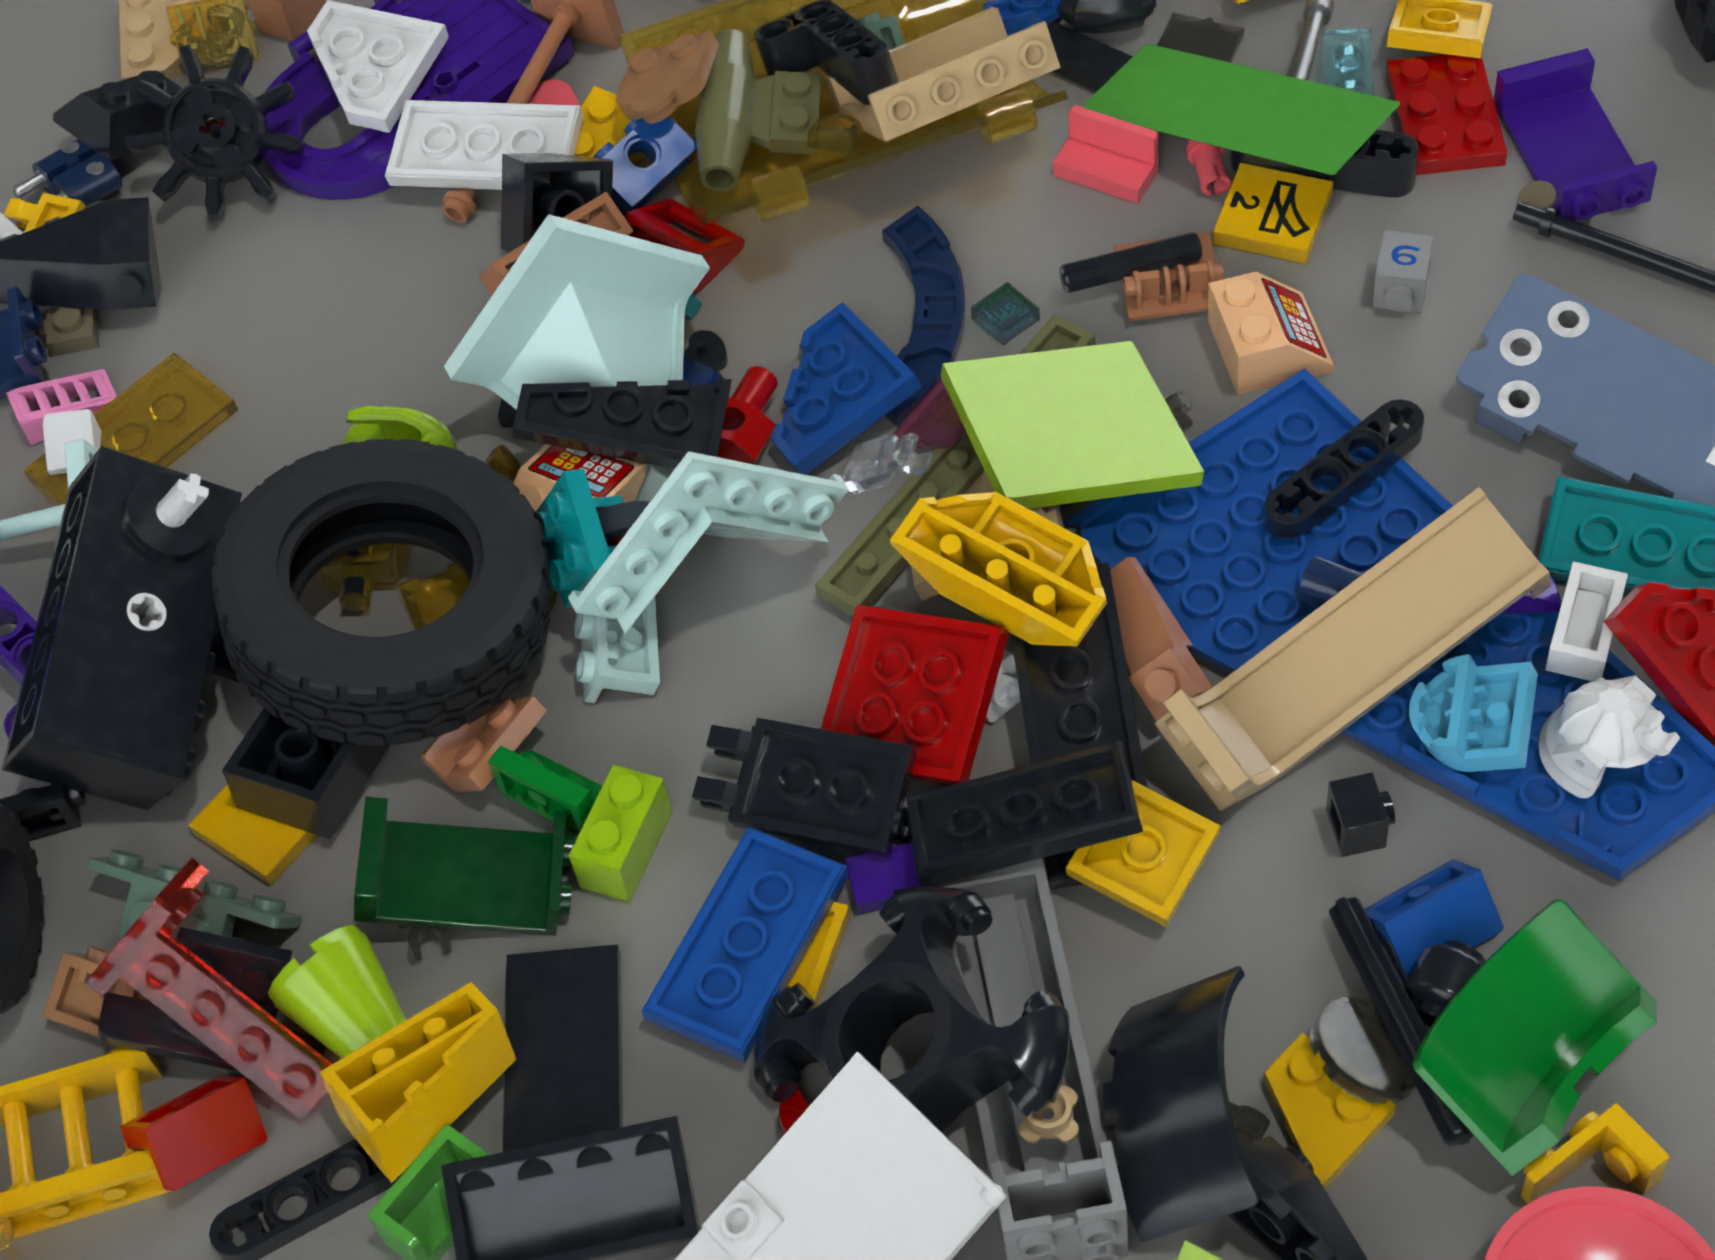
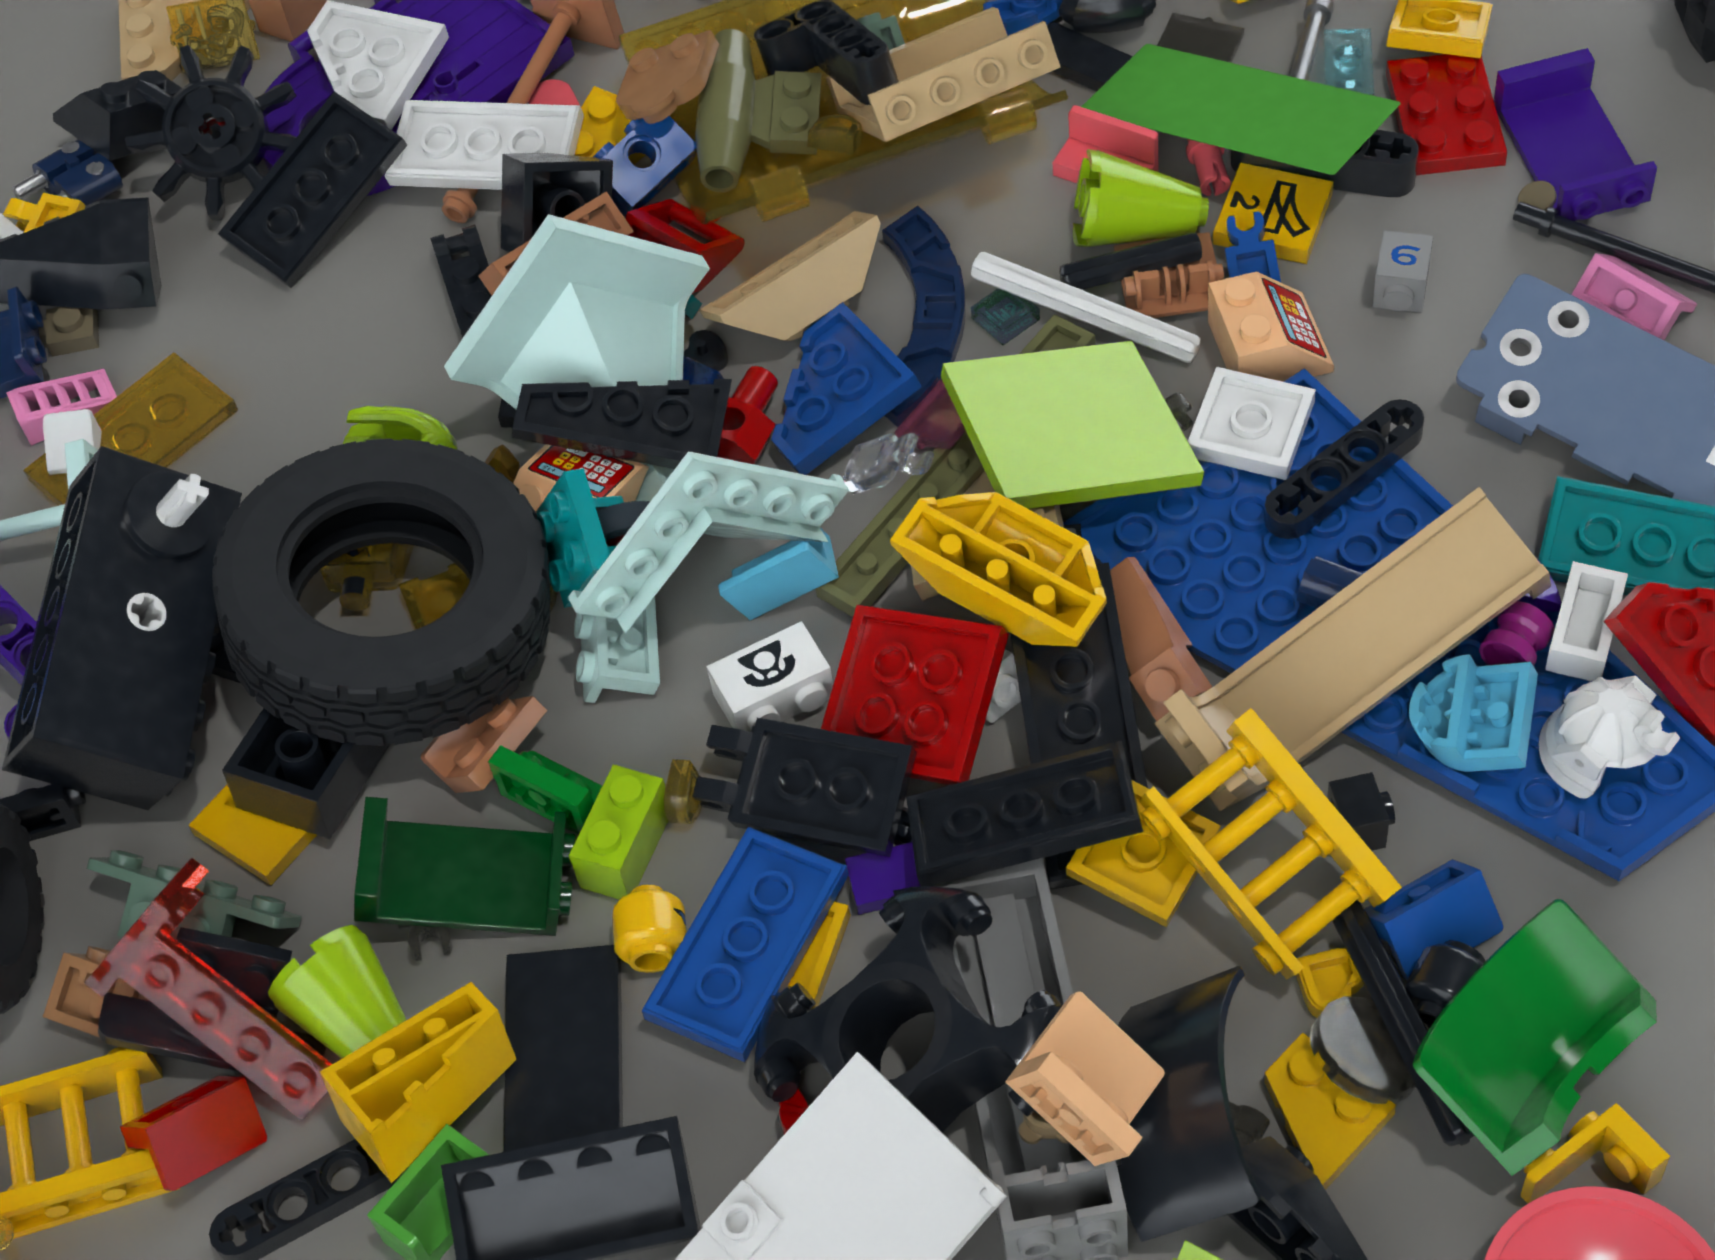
none -> black tile [218,91,407,288]
none -> black plate [430,224,492,338]
none -> yellow head [612,885,686,973]
none -> clear yellow tile [664,759,702,824]
none -> tan wedge [700,211,881,341]
none -> white brick [706,621,833,732]
none -> medium azure panel [718,528,839,621]
none -> white axle [971,252,1201,363]
none -> light nougat bracket [1005,992,1165,1166]
none -> lime cone [1073,149,1209,247]
none -> yellow fence [1139,708,1402,980]
none -> white tile [1188,367,1316,480]
none -> blue plate [1225,211,1281,282]
none -> yellow tile [1296,948,1363,1021]
none -> magenta wheel [1479,601,1555,666]
none -> bright pink panel [1571,253,1697,340]

